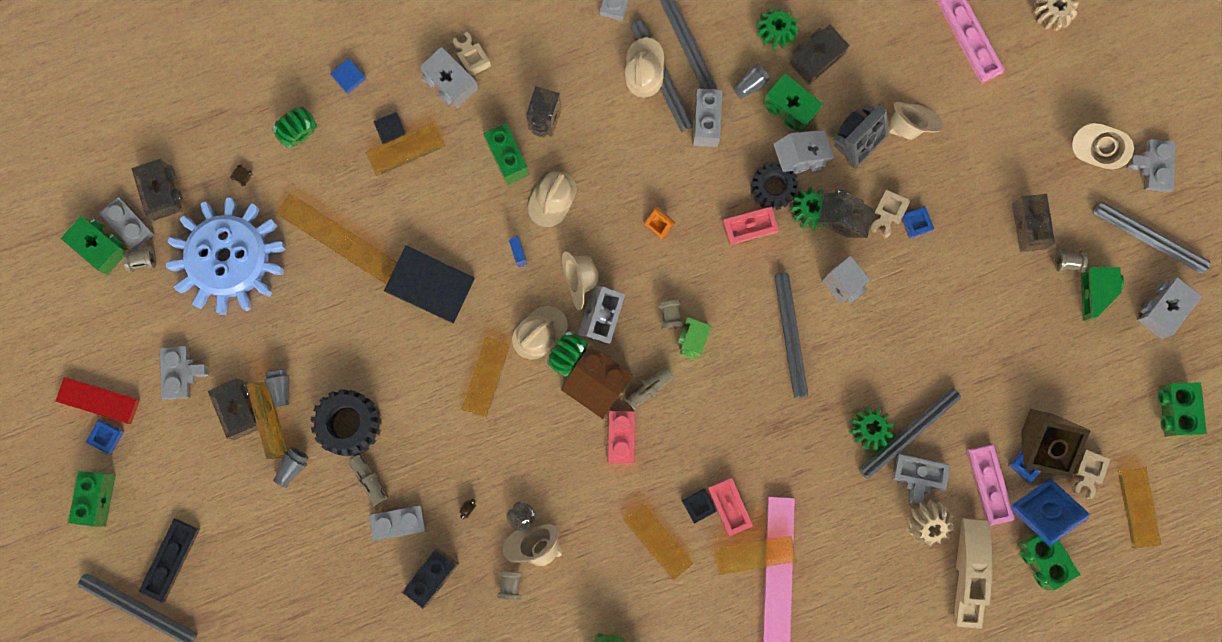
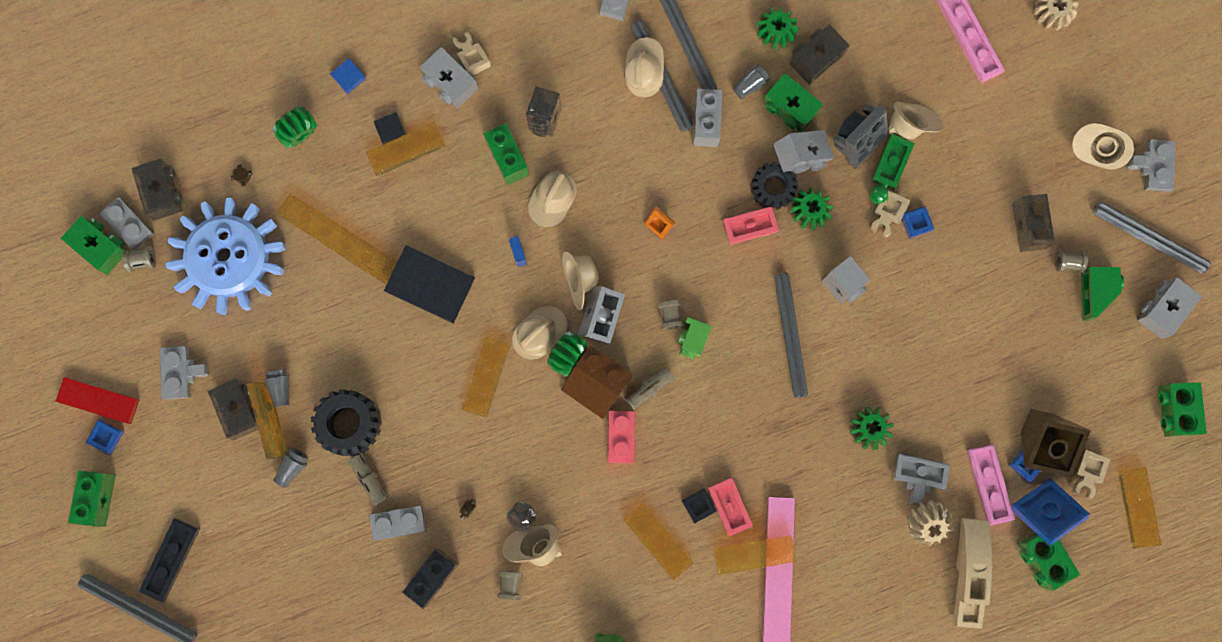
clear smoke brick [818,190,873,238] -> none
dark grey axle [859,388,961,479] -> none
none -> green plate [869,134,915,205]

